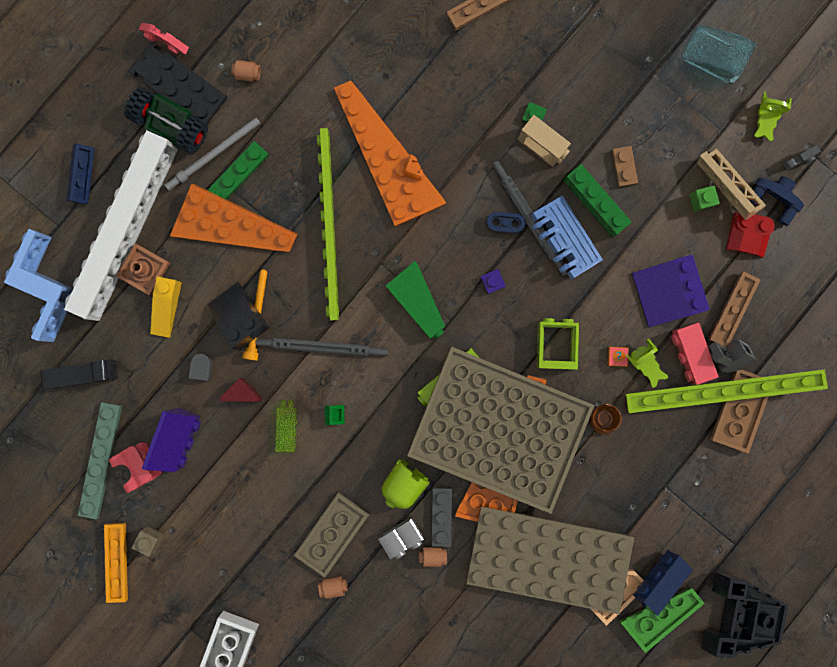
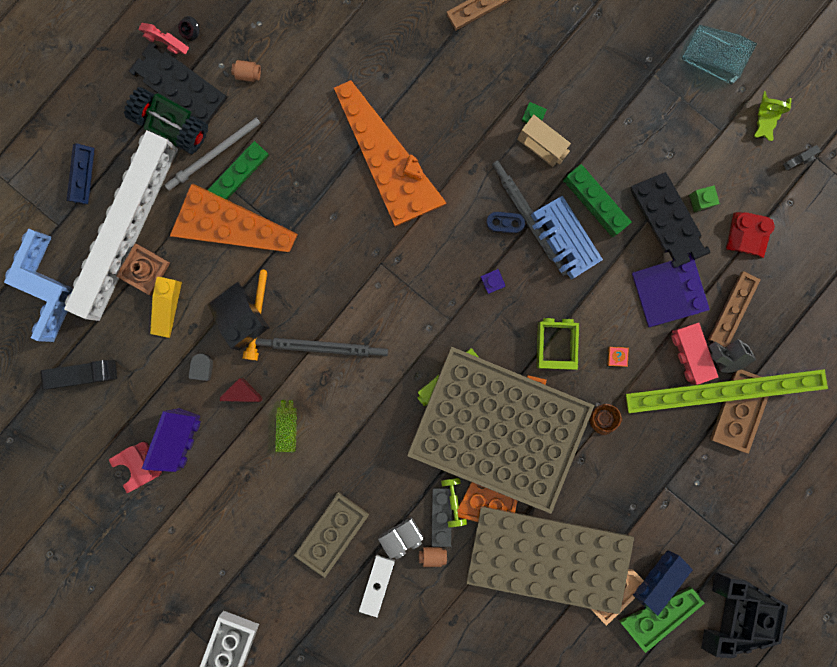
sand green plate [78,402,122,520] -> none
light orange plate [104,523,128,603] -> none
dark tan brick [132,526,164,557] -> none
lime plate [317,128,339,321] -> none
nougat brick [318,576,348,599] -> none
green plate [325,405,345,425] -> none
lime cylinder [381,459,430,509] -> none
green slope [386,261,445,339] -> none
medium nougat plate [611,146,638,187] -> none
lime hair [626,339,668,388] -> none
tan fence [697,149,766,220] -> none
dark blue connector [749,176,804,226] -> none
none -> black hat [178,16,200,41]
none -> white tile [359,555,395,617]
none -> lime wheel [441,478,467,528]
none -> black hinge [630,172,710,268]

